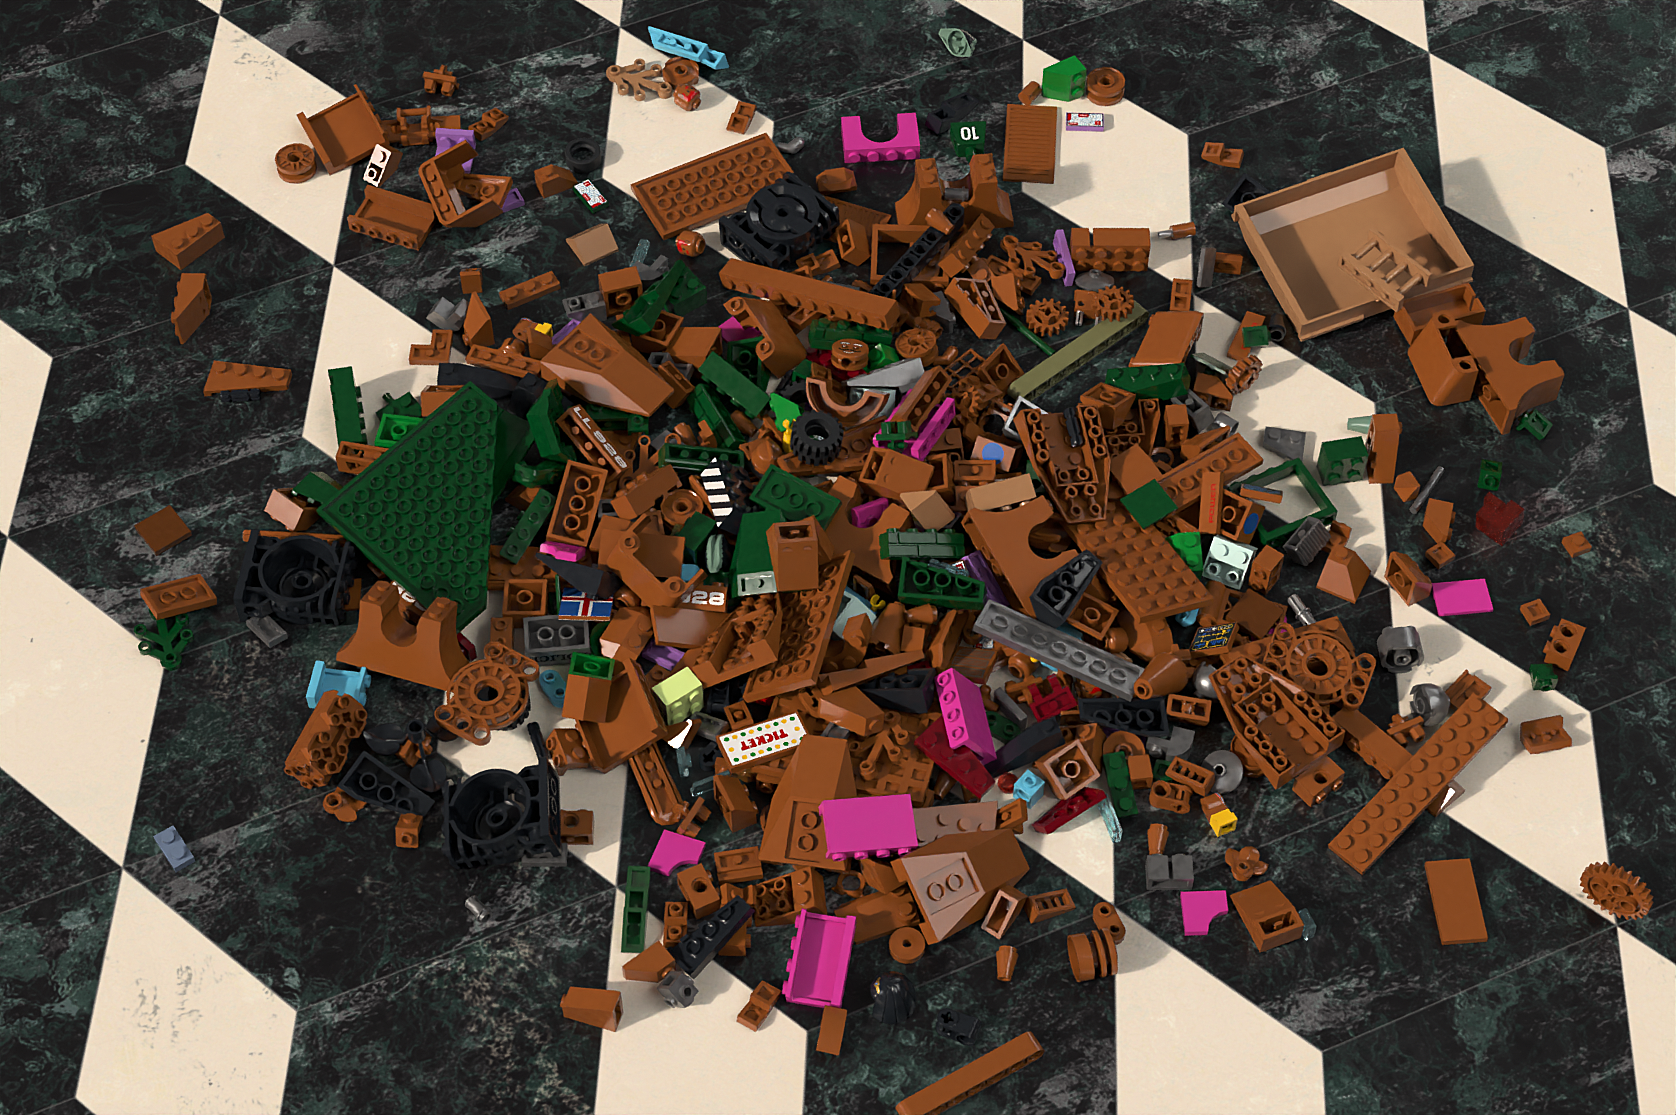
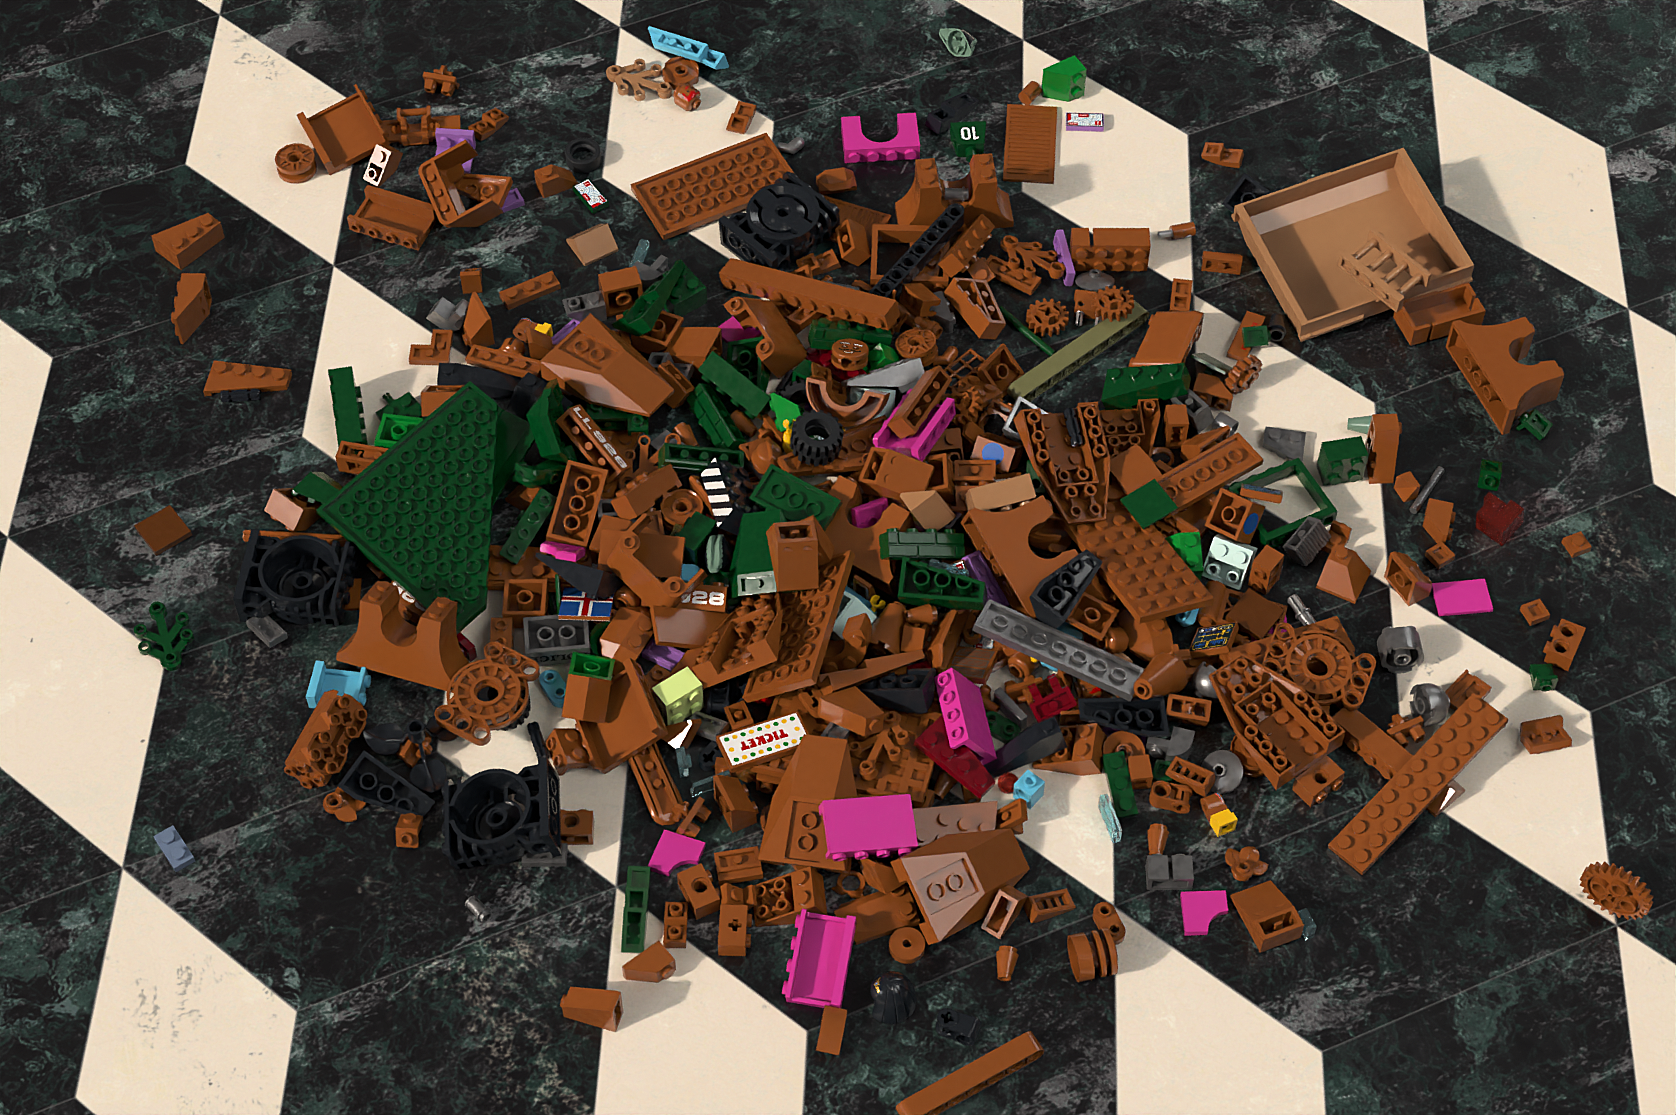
dark orange plate [140,574,217,620] -> none
flat silver brick [657,971,699,1008] -> none
black wing [666,895,755,979] -> none
dark orange head [676,230,706,257] -> none
dark orange slope [697,419,717,448] -> none
dark orange slope [736,980,782,1032] -> none
dark green hips [876,421,918,454] -> none
dark orange cone [925,208,954,235] -> none
dark orange slope [991,273,1025,316] -> none
dark red wing [1032,787,1107,834] -> none
dark orange slope [1035,739,1100,800] -> none
dark orange slope [1080,382,1136,430] -> none
dark orange wheel [1086,67,1125,106] -> none
flat silver slope [1197,247,1216,287] -> none
dark orange tile [1198,472,1224,535] -> none
dark orange windscreen [1407,310,1479,406] -> none
dark orange tile [1424,858,1488,945] -> none

